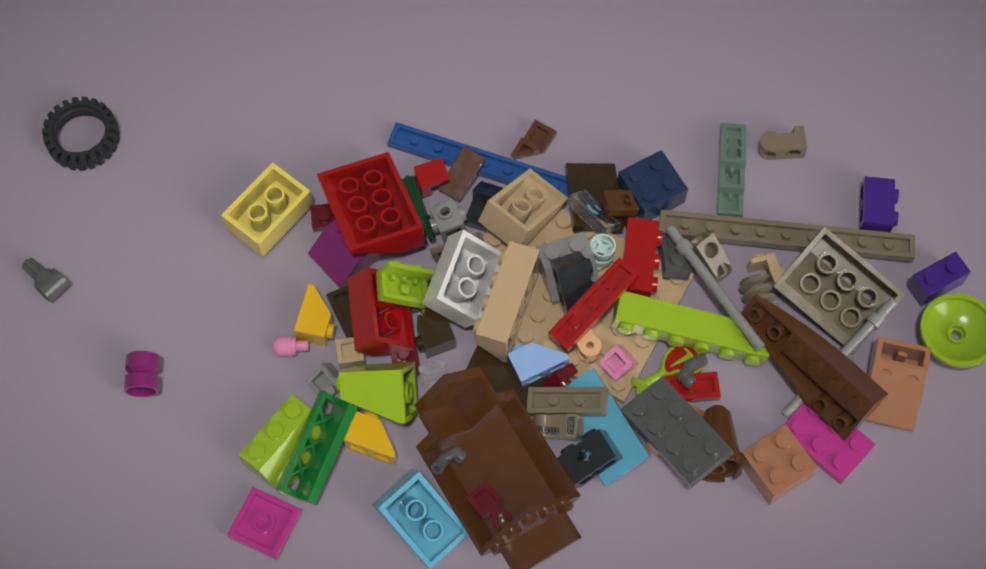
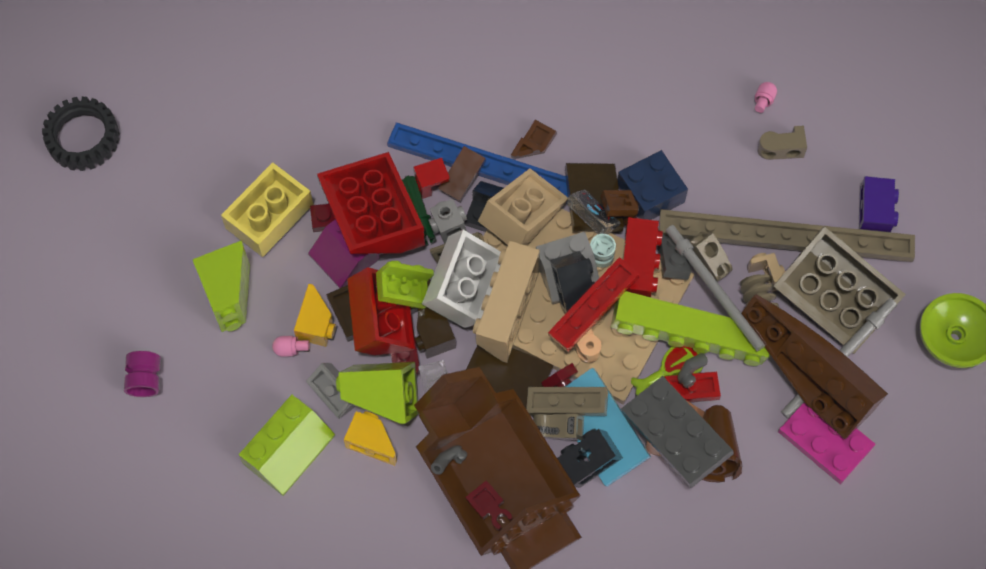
dark grey axle [21,258,70,302] -> none
dark pink plate [227,487,302,560] -> none
green fence [276,390,358,505] -> none
tan plate [335,337,365,368] -> none
medium azure slope [371,469,468,569] -> none
light blue slope [508,342,570,387] -> none
bright pink slope [598,344,639,382] -> none
sand green slope [717,123,746,218] -> none
nougat brick [741,424,818,505] -> none
nougat slope [865,336,931,432] -> none
dark purple brick [906,251,971,307] -> none
none -> lime slope [192,240,250,332]
none -> bright pink cylinder [755,82,777,113]

